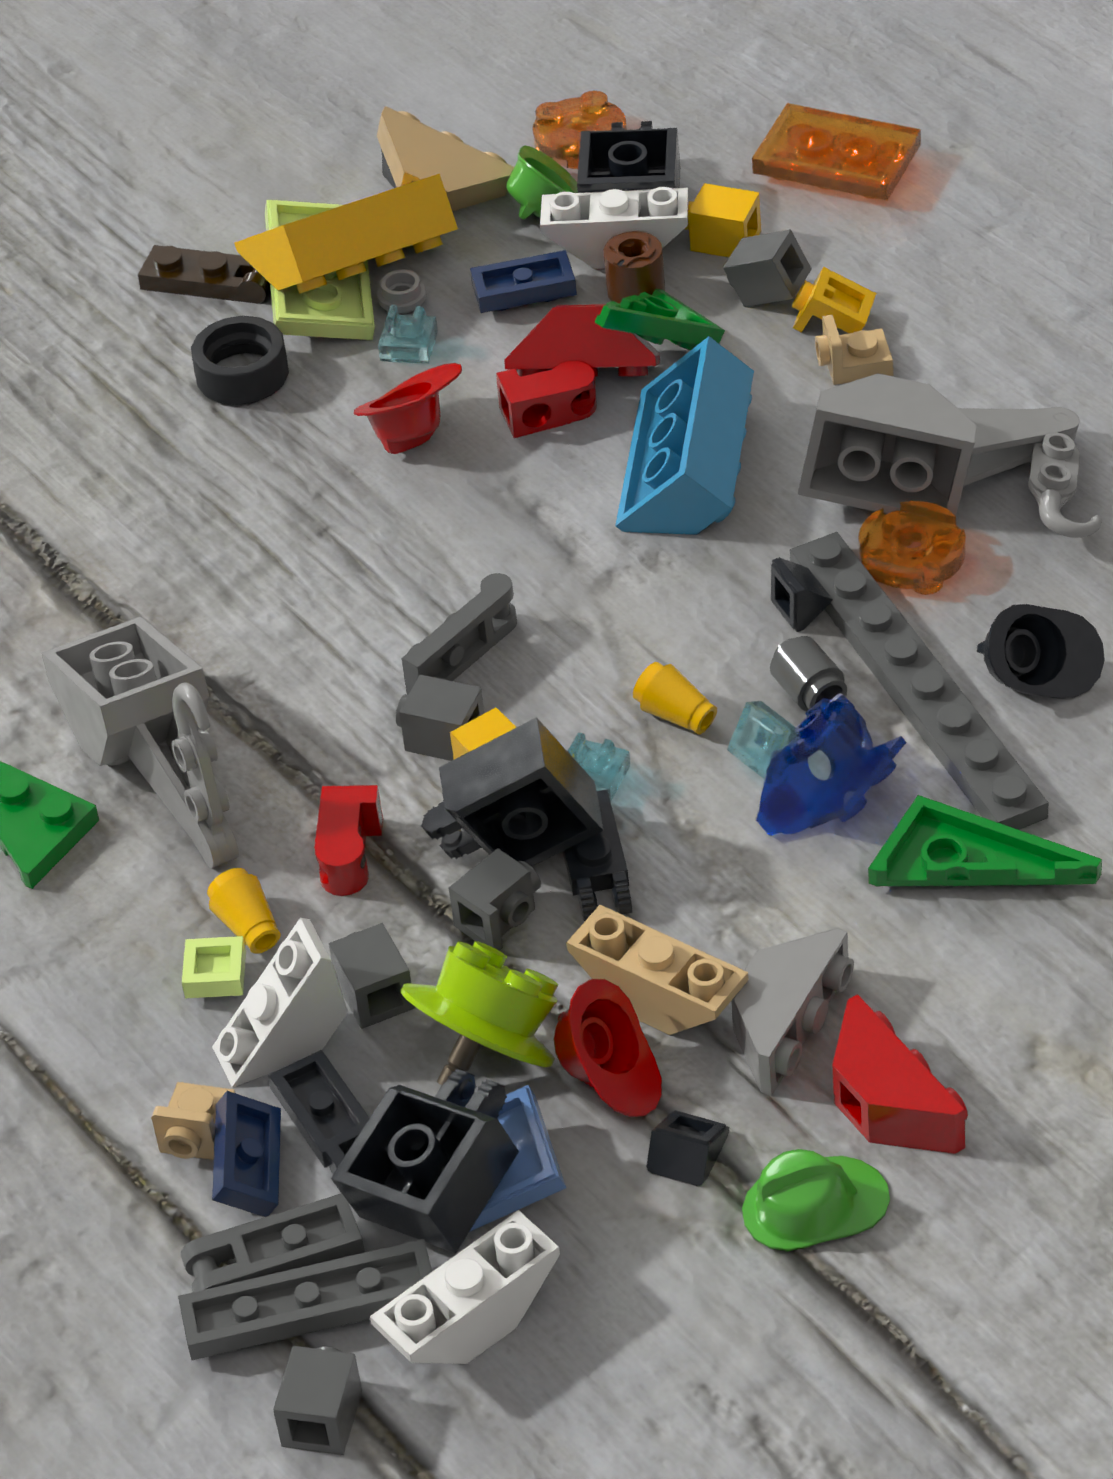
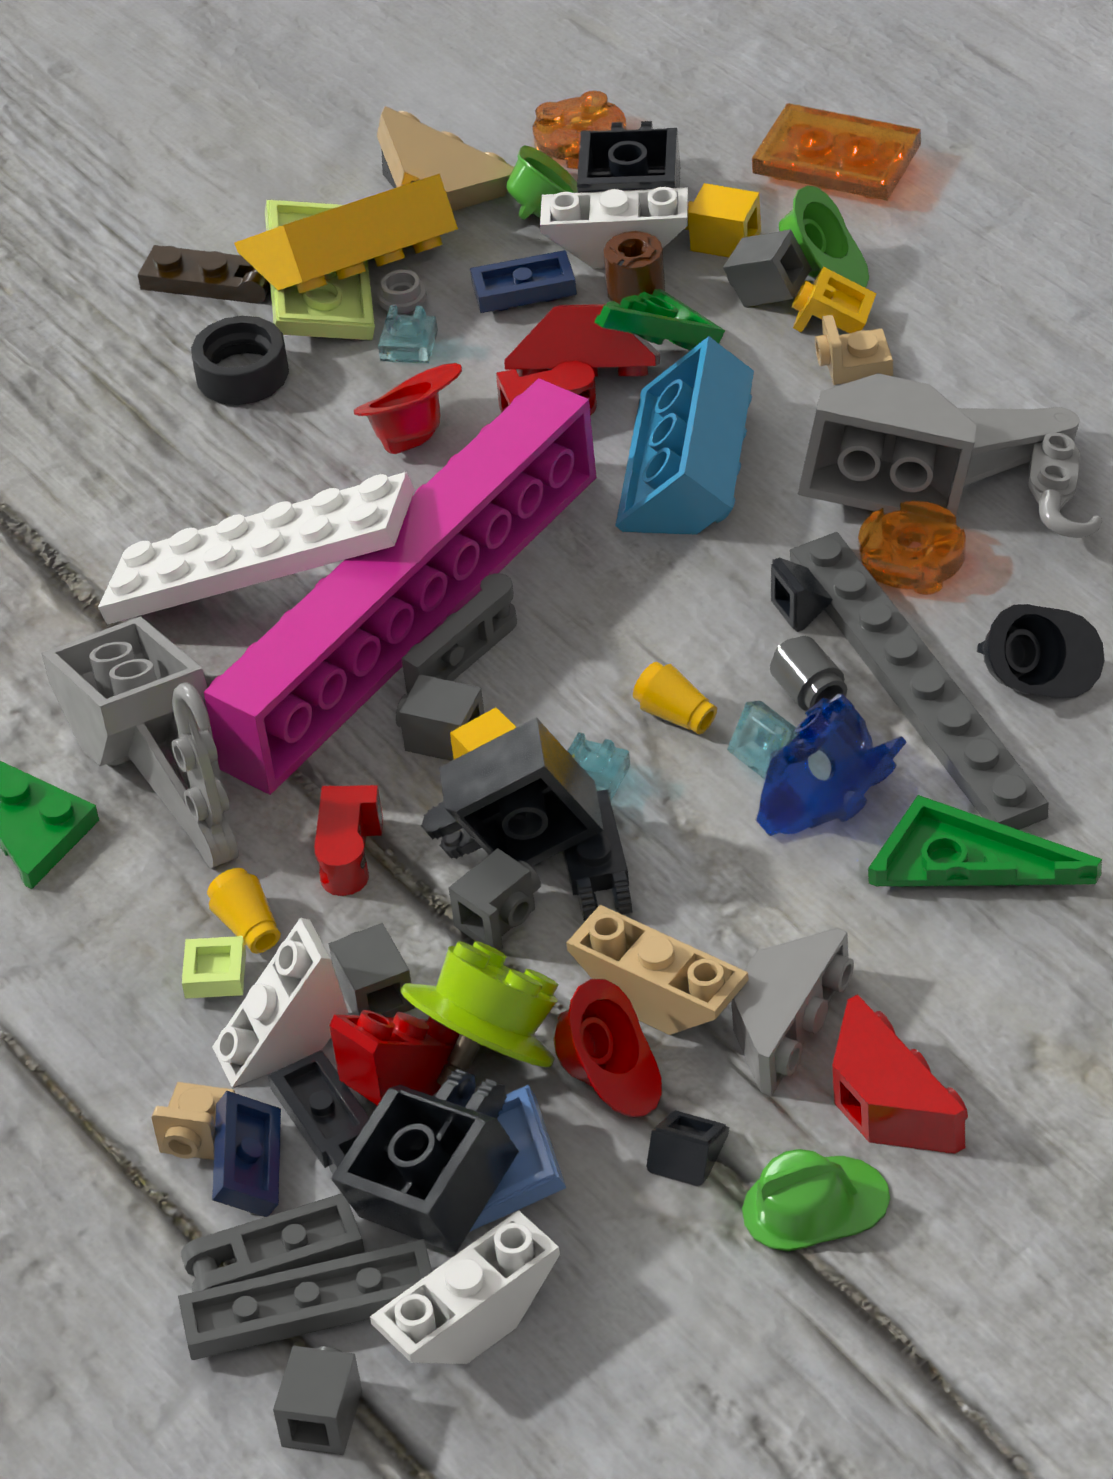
none -> white plate [98,472,415,625]
none -> dark pink brick [204,378,597,795]
none -> red slope [329,1010,460,1106]
none -> bright green piece [779,185,869,287]

